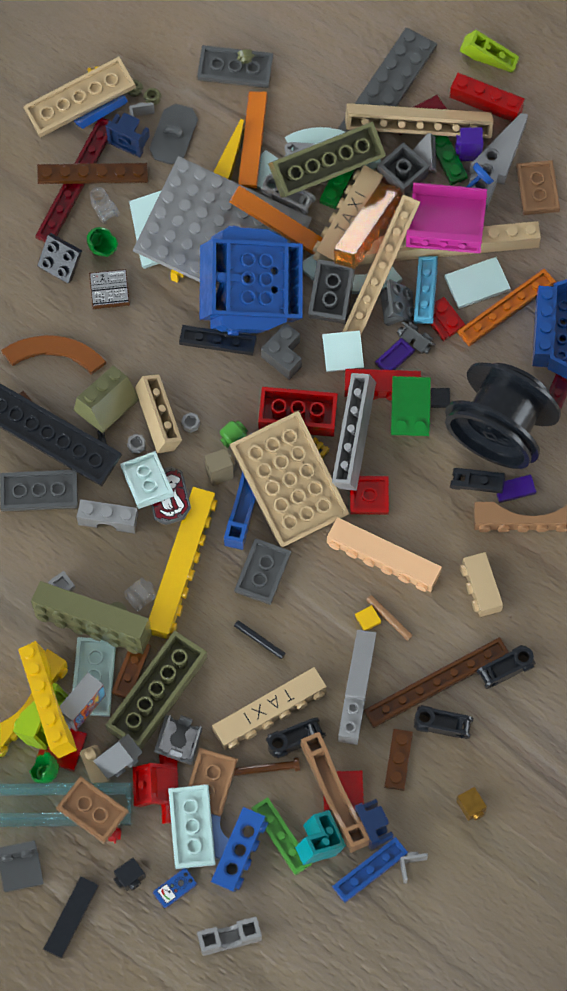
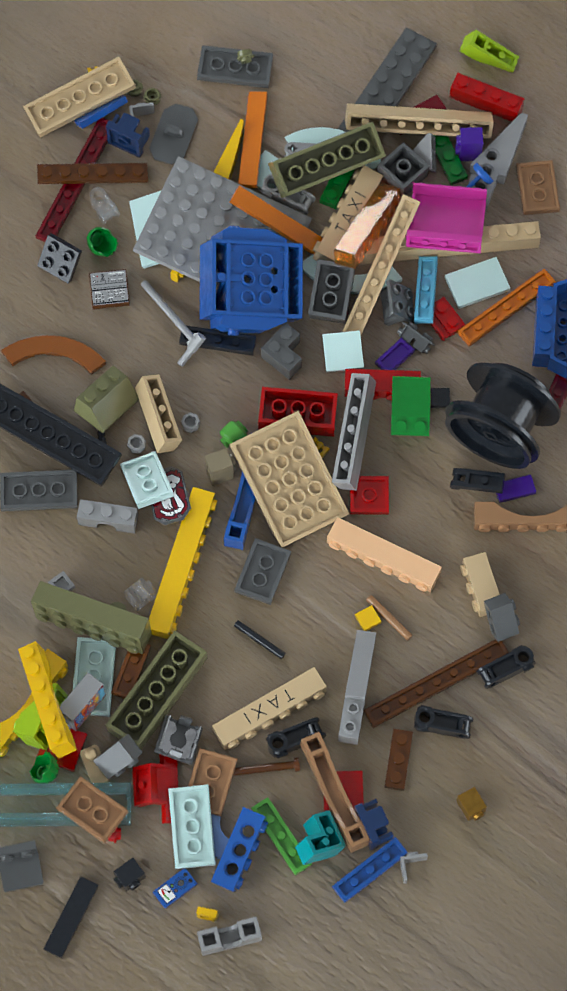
none -> light grey bar [141,280,206,367]
none -> yellow tile [196,906,218,922]
none -> dark grey brick [483,593,520,642]

